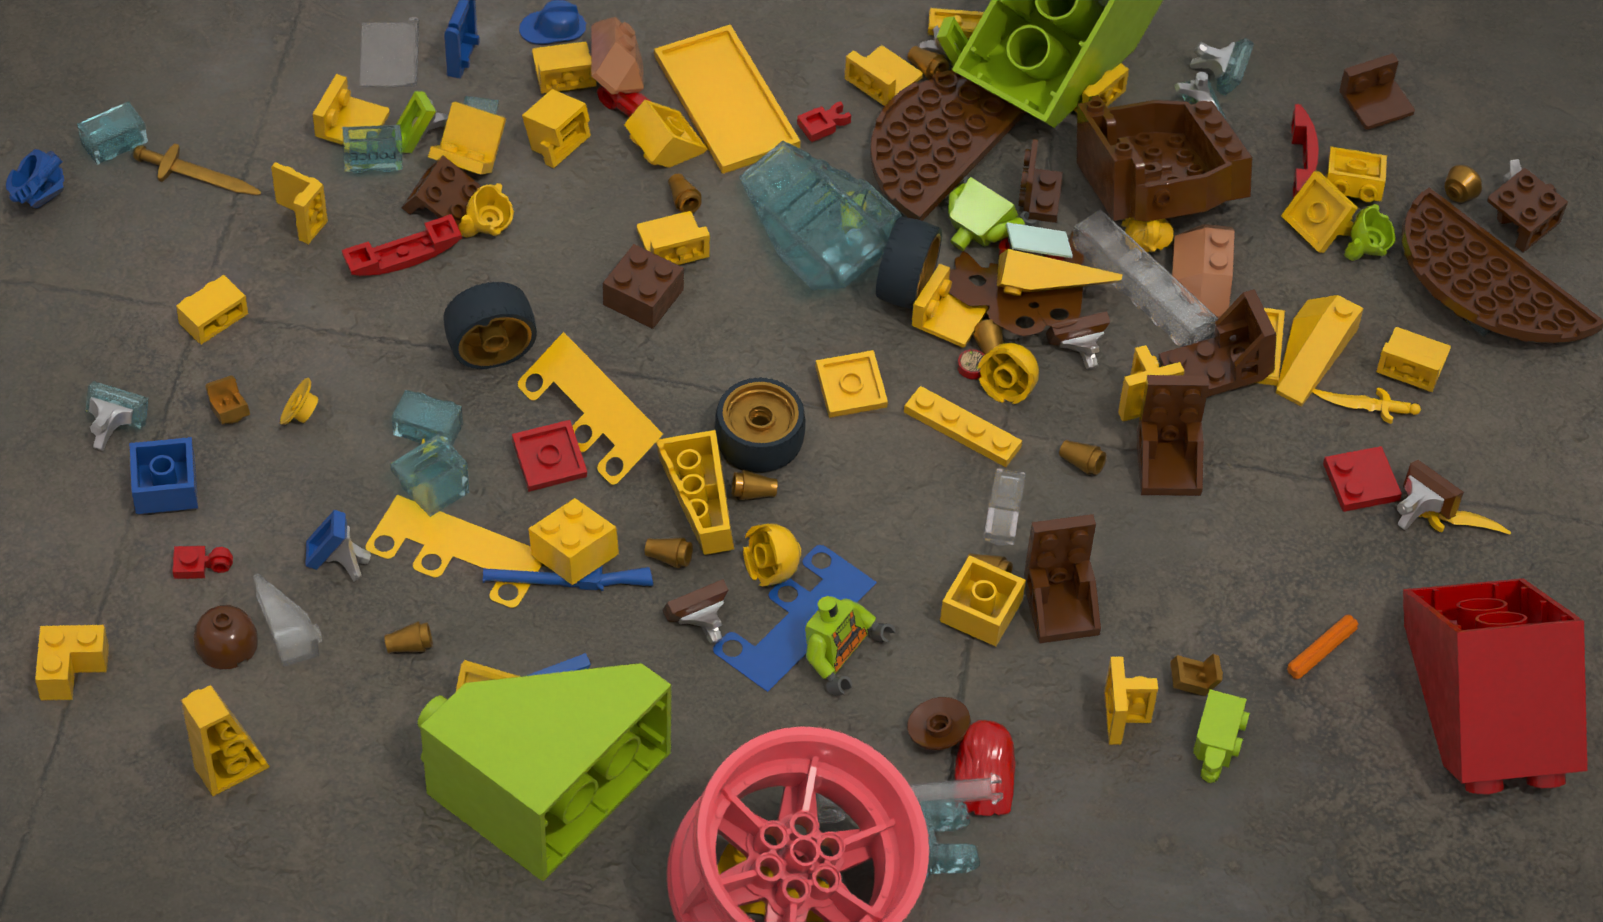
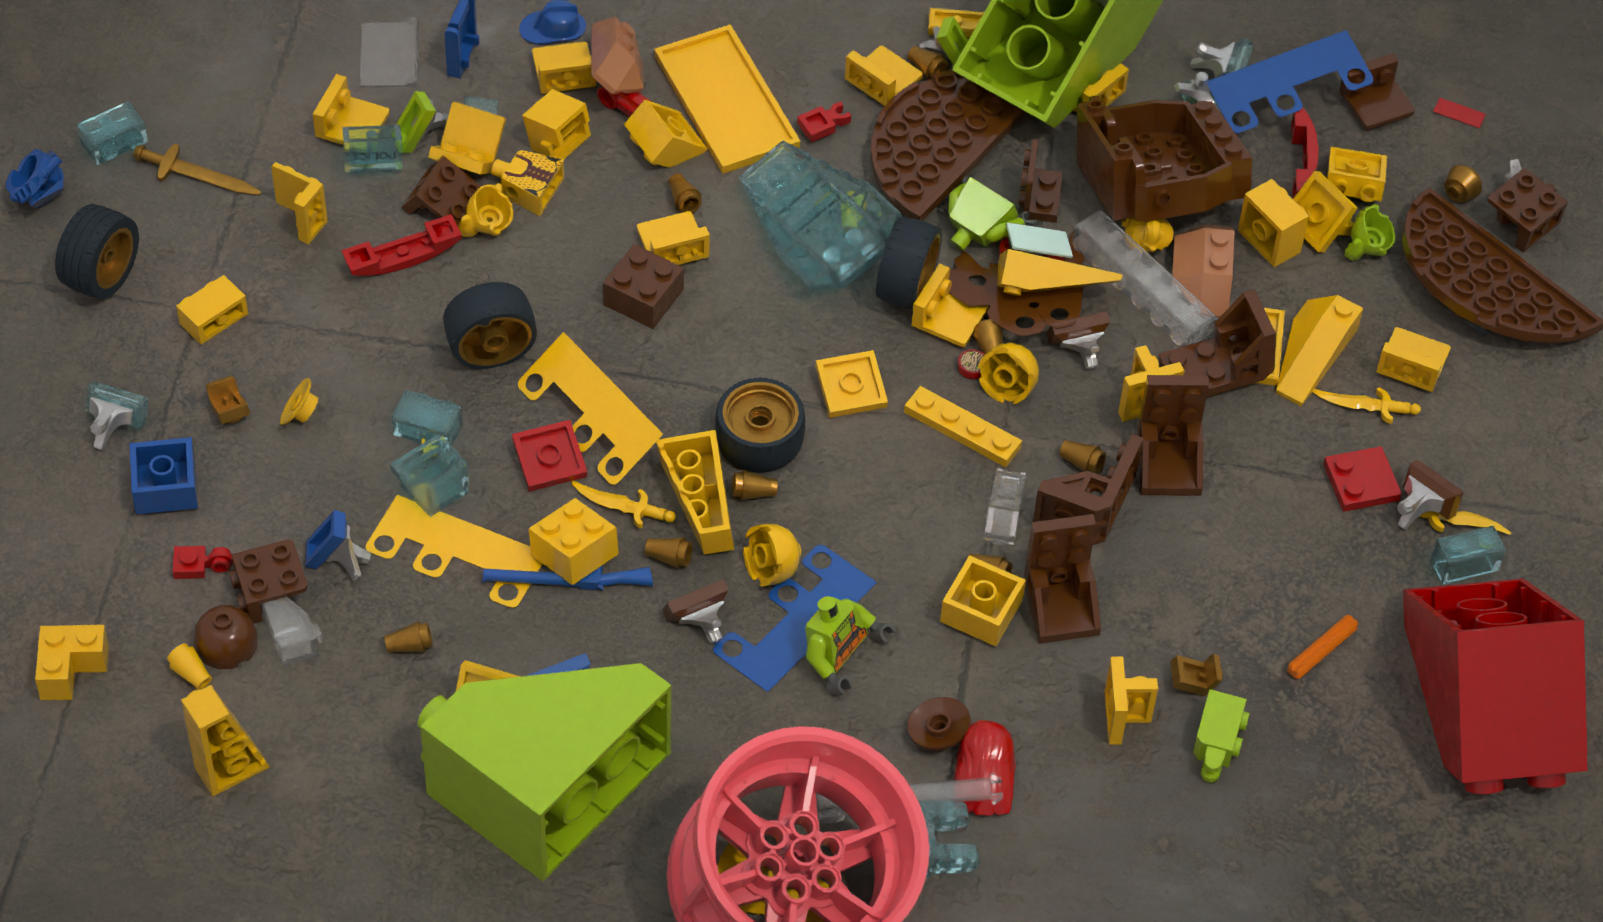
none -> black wheel [55,204,139,299]
none -> yellow cone [167,643,212,690]
none -> reddish brown bracket [229,539,308,624]
none -> yellow torso [491,150,564,216]
none -> yellow piece [571,481,676,528]
none -> reddish brown bracket [1033,434,1143,545]
none -> blue piece [1208,30,1373,133]
none -> yellow brick [1238,179,1309,267]
none -> clear light blue piece [1431,525,1506,584]
none -> red sticker [1433,98,1486,128]

